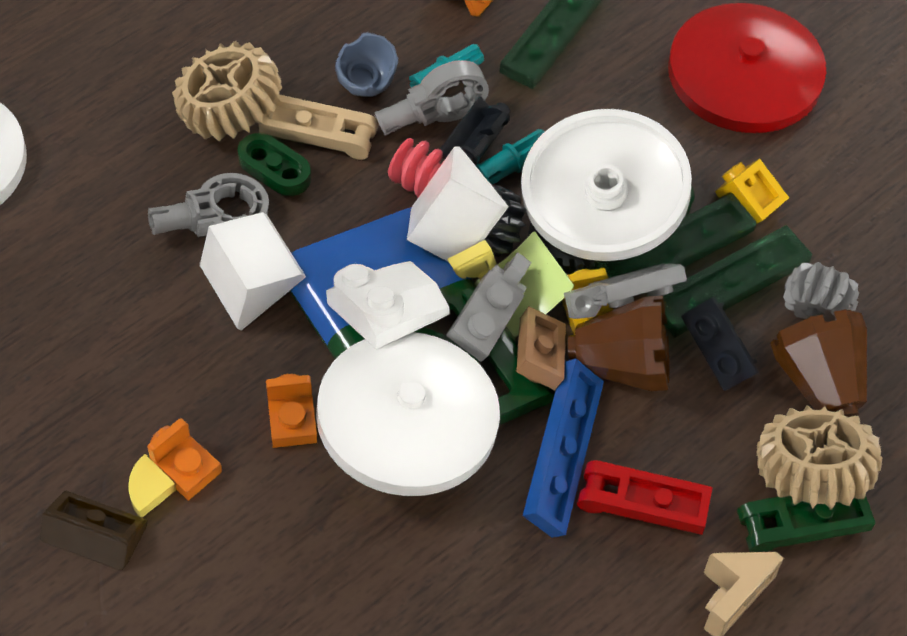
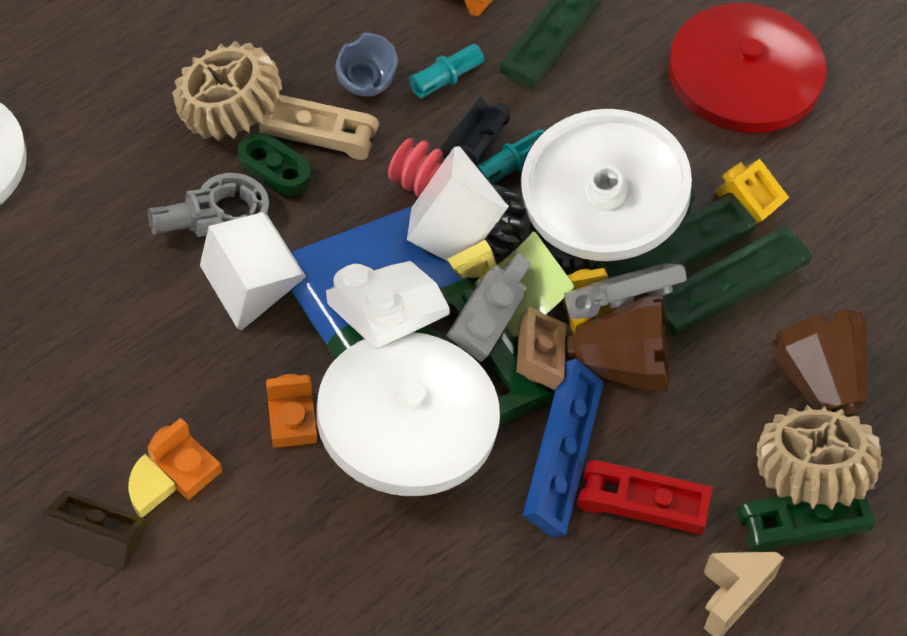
light grey pin [374,60,489,136] -> none
black hinge [681,296,759,391] -> none
light grey gear [783,262,859,321] -> none

